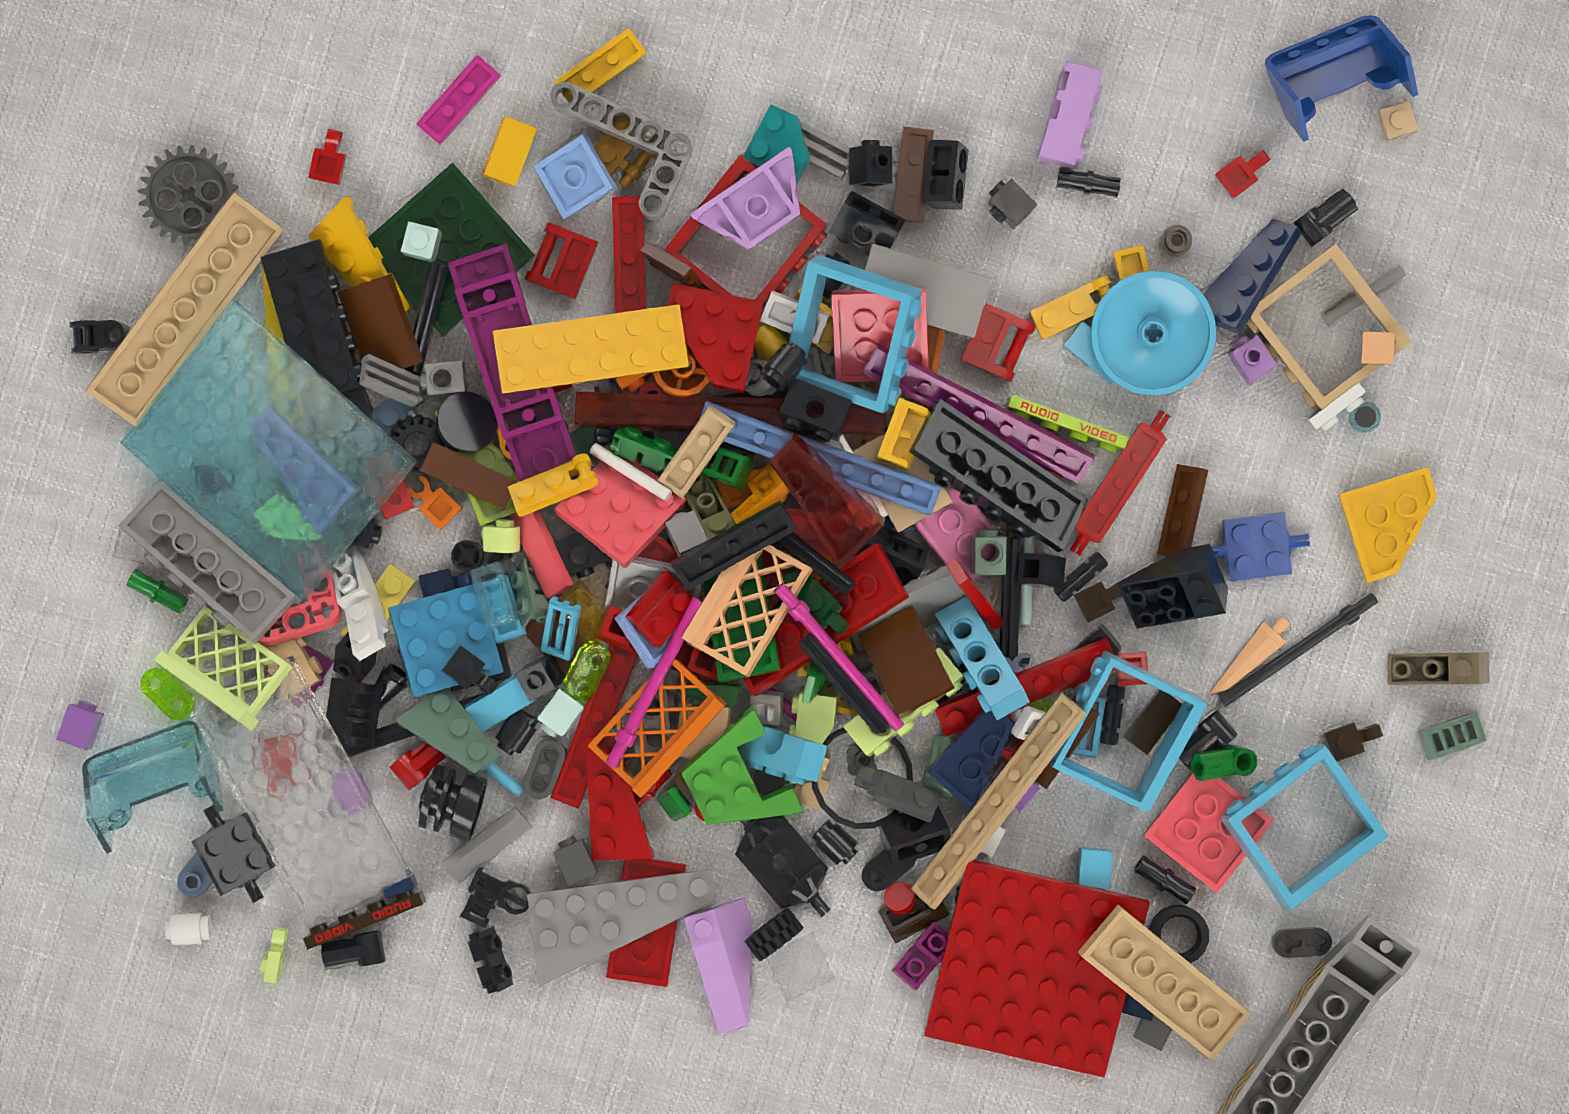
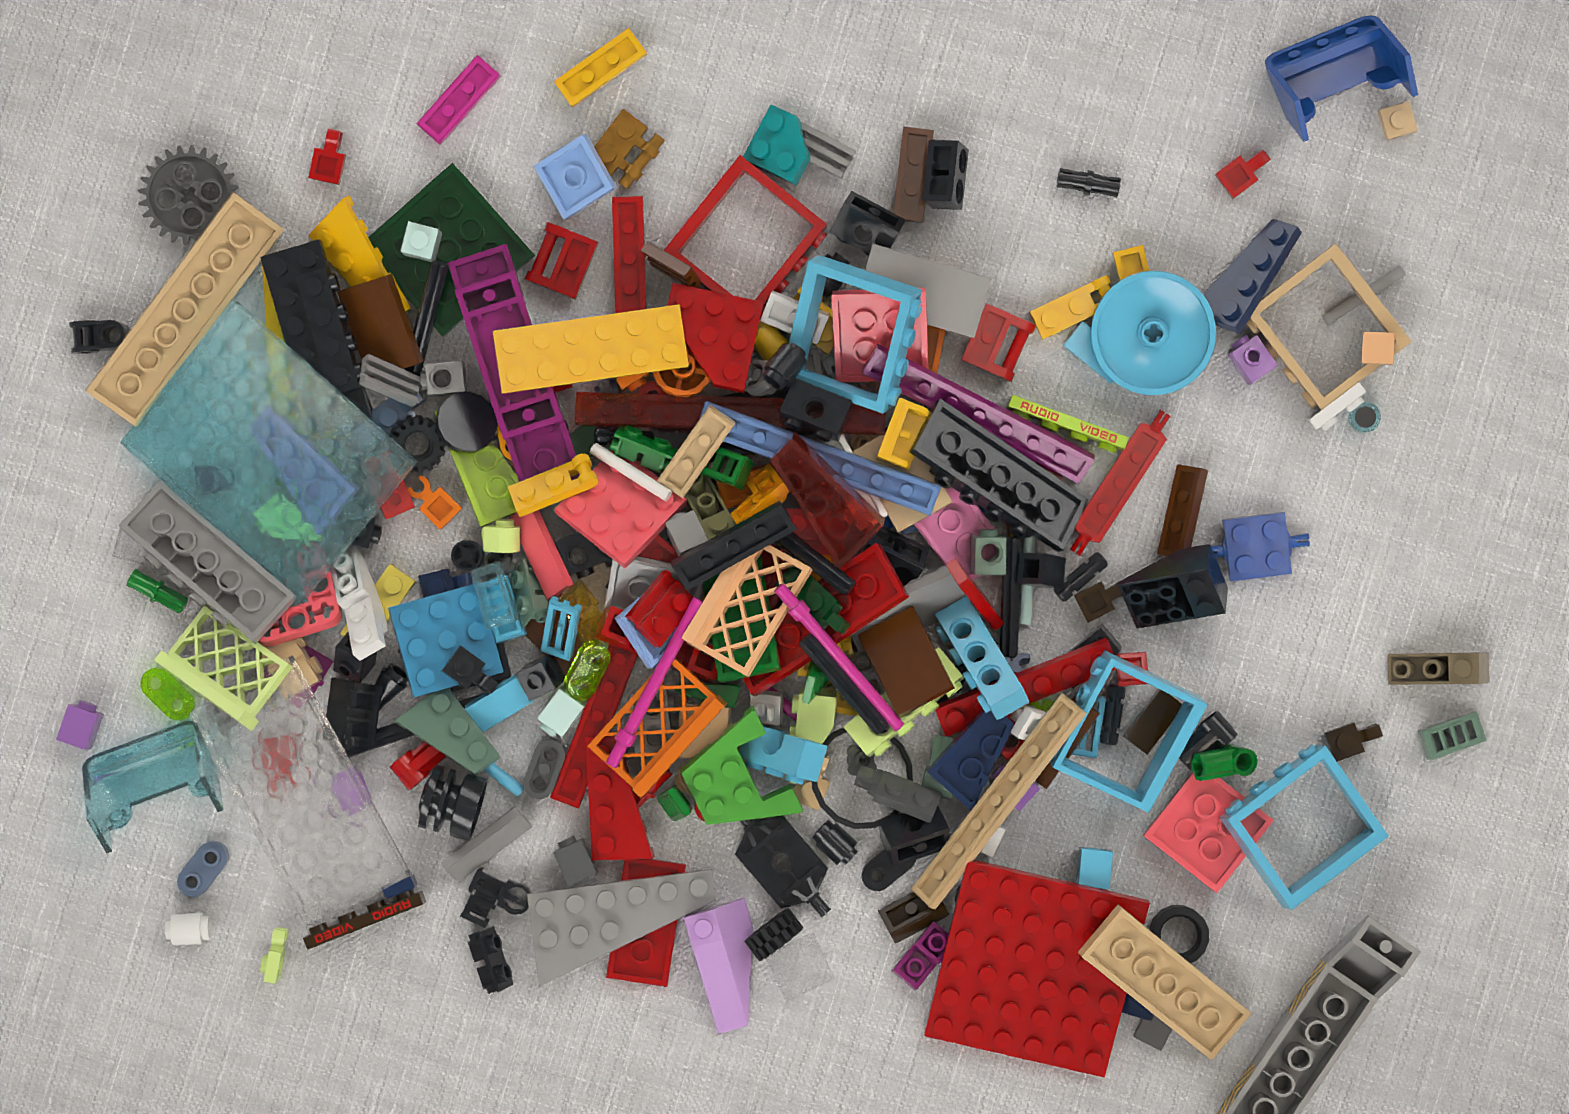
plate [191,804,277,903] -> none
black piece [321,930,386,970] -> none
reddish brown tile [420,442,518,510] -> none
yellow hinge [481,116,537,187] -> none
black brick [495,709,539,756] -> none
light grey beam [550,82,693,220] -> none
lavender wing [690,147,800,250] -> none
black tile [754,766,784,795] -> none
black brick [849,140,892,187] -> none
red tile [883,882,916,915] -> none
black brick [988,178,1038,230] -> none
lavender wedge [1037,61,1103,169] -> none
black pin [1133,855,1196,904] -> none
dark brown plate [1161,225,1192,256] -> none
light nougat bar [1208,616,1290,695] -> none
black bar [1219,593,1379,707] -> none
black beam [1271,927,1332,958] -> none
black piece [1293,188,1359,248] -> none
yellow plate [1338,467,1437,583] -> none

